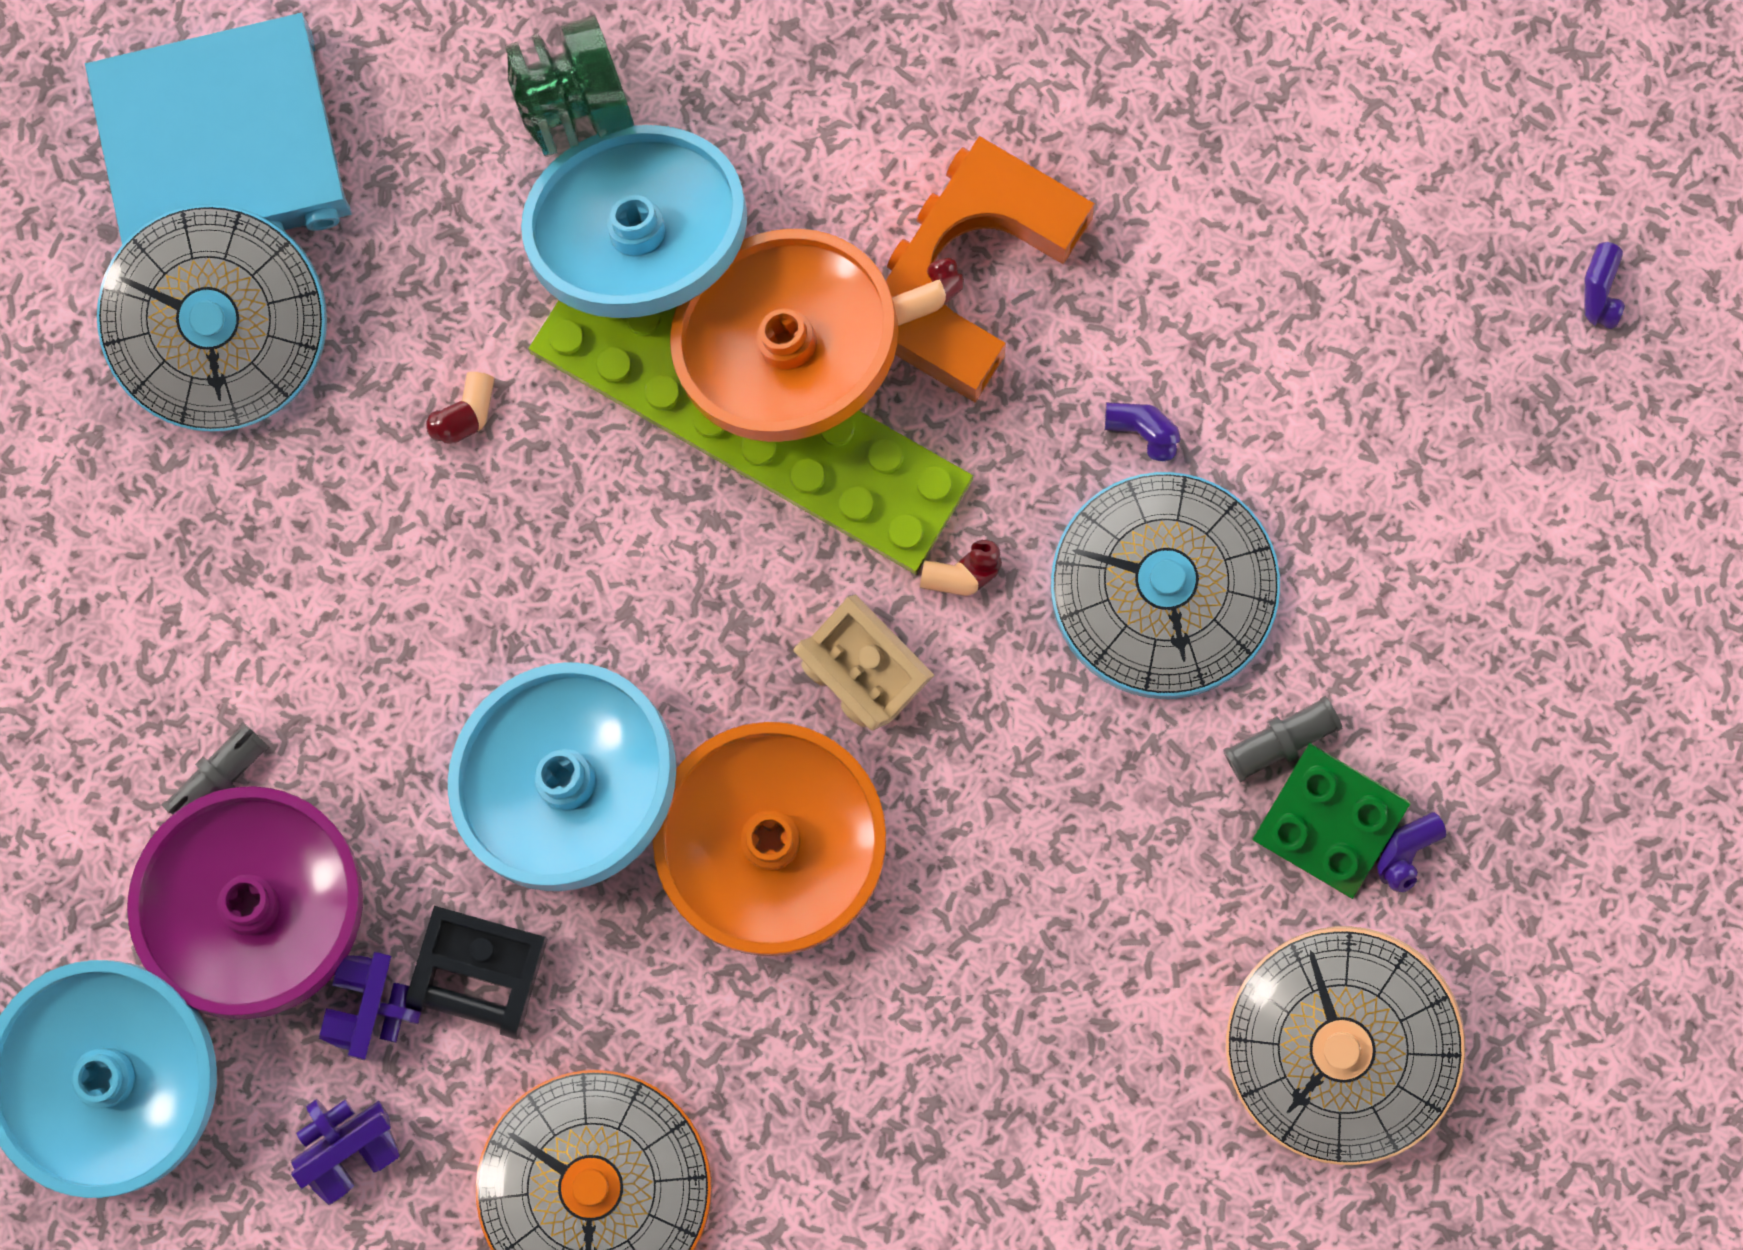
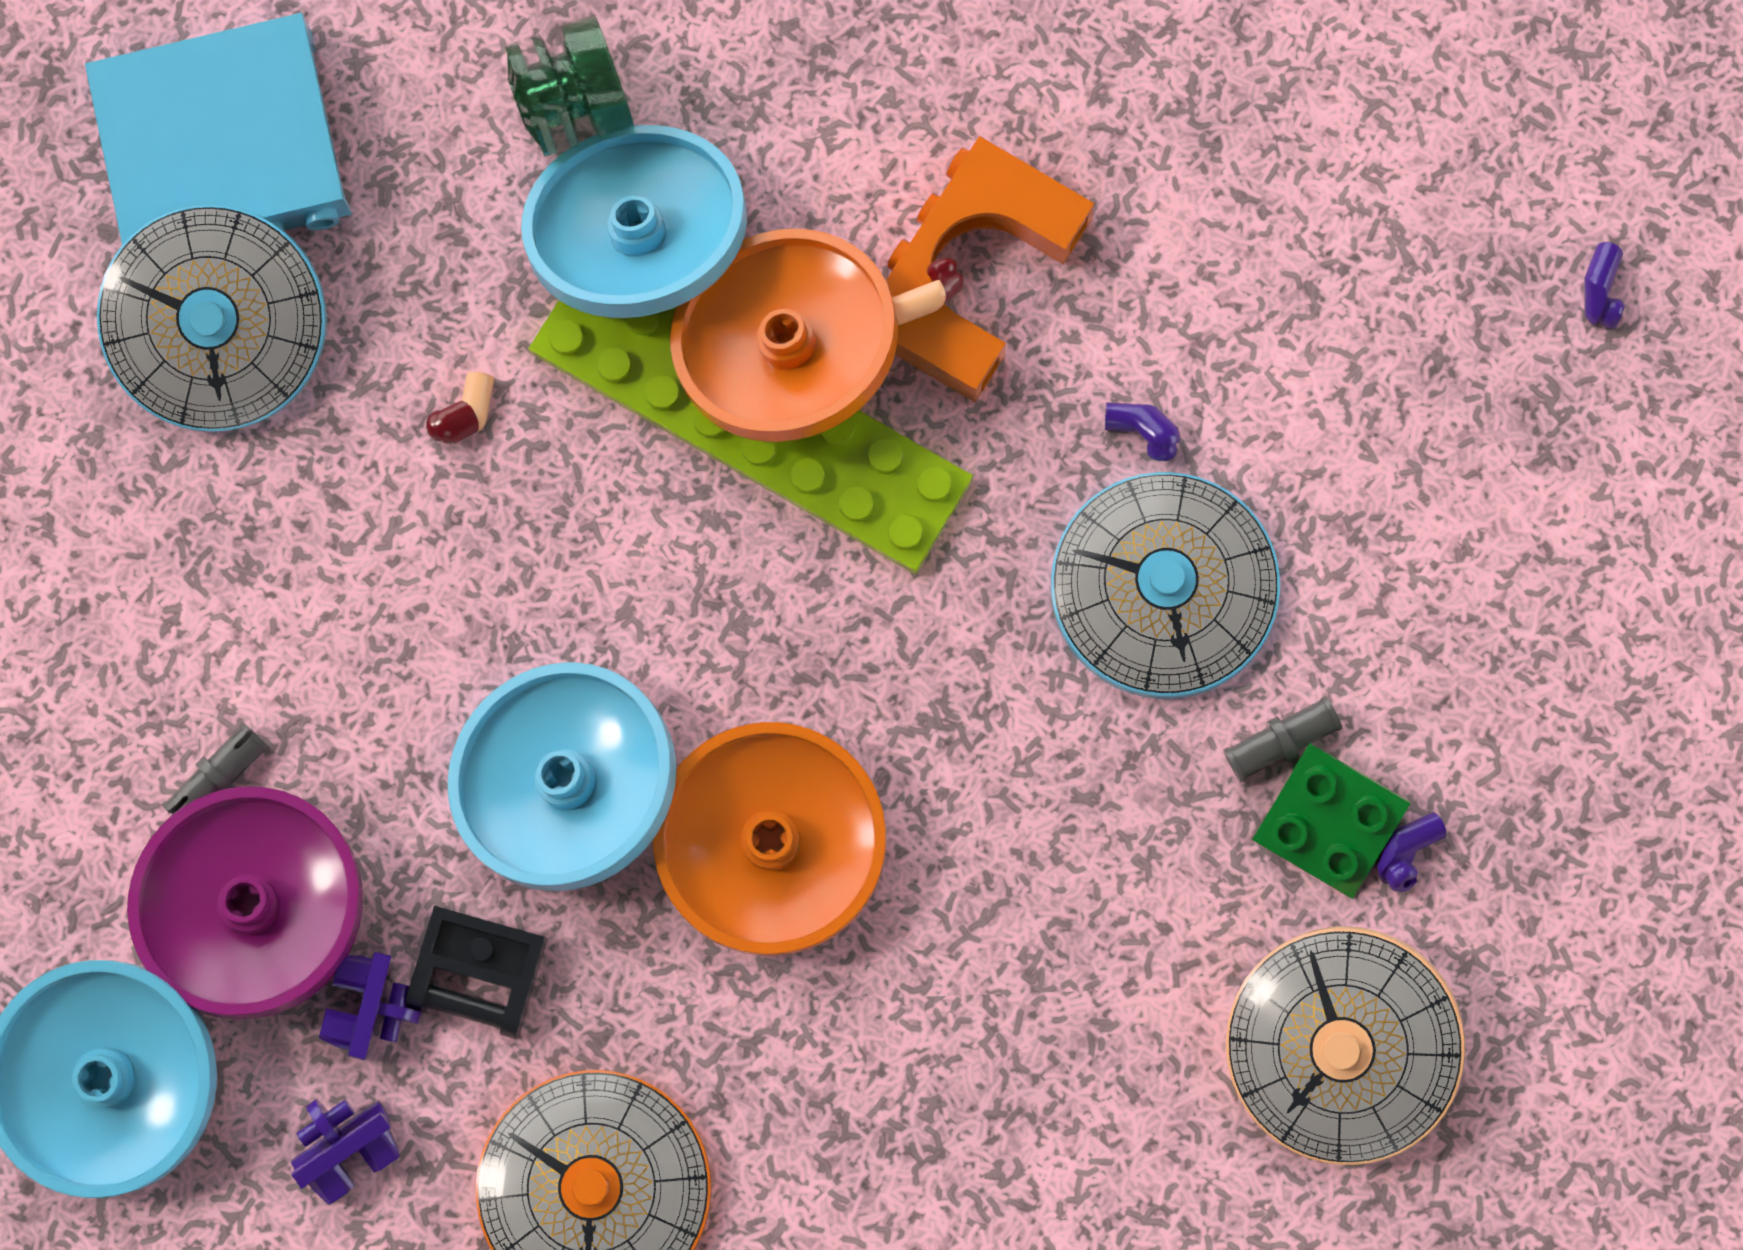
tan bracket [793,594,935,731] -> none
arm [920,540,1002,596] -> none

